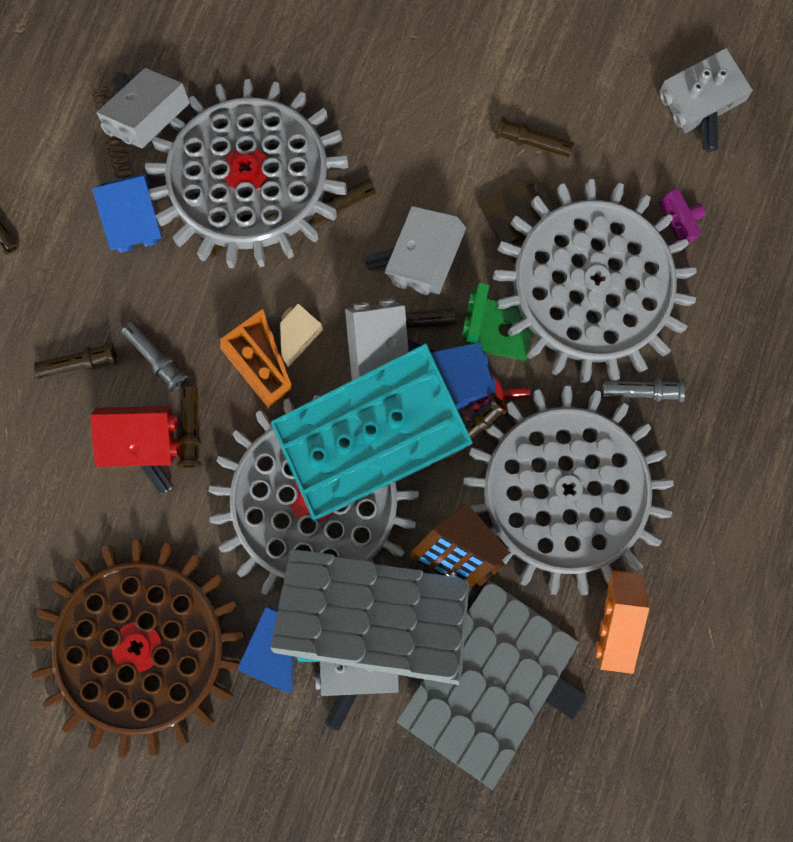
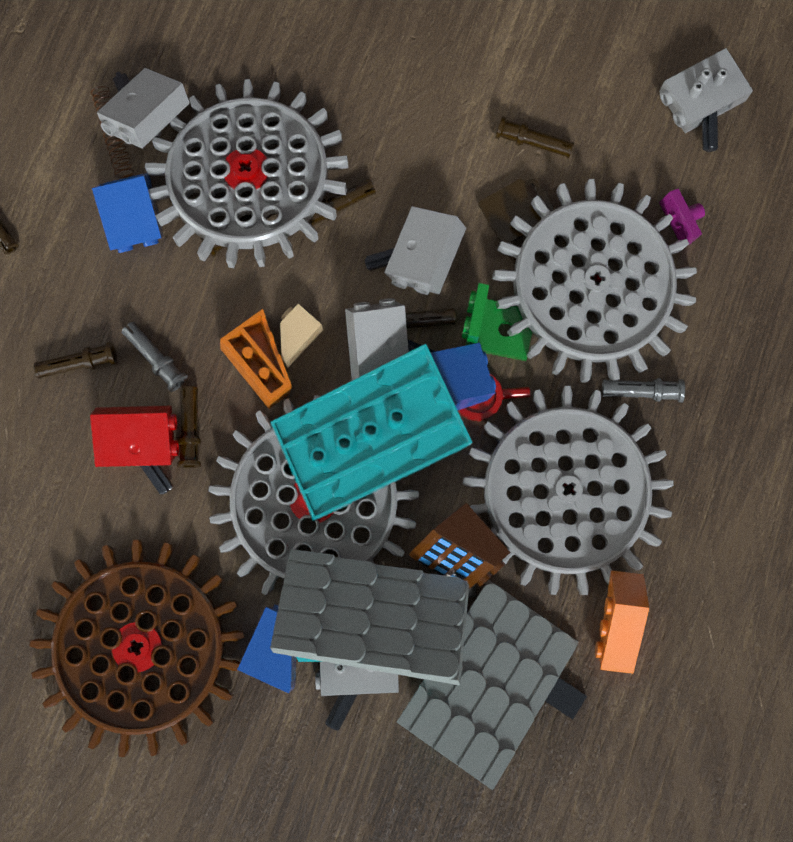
dark brown pin [443,394,508,462] -> none

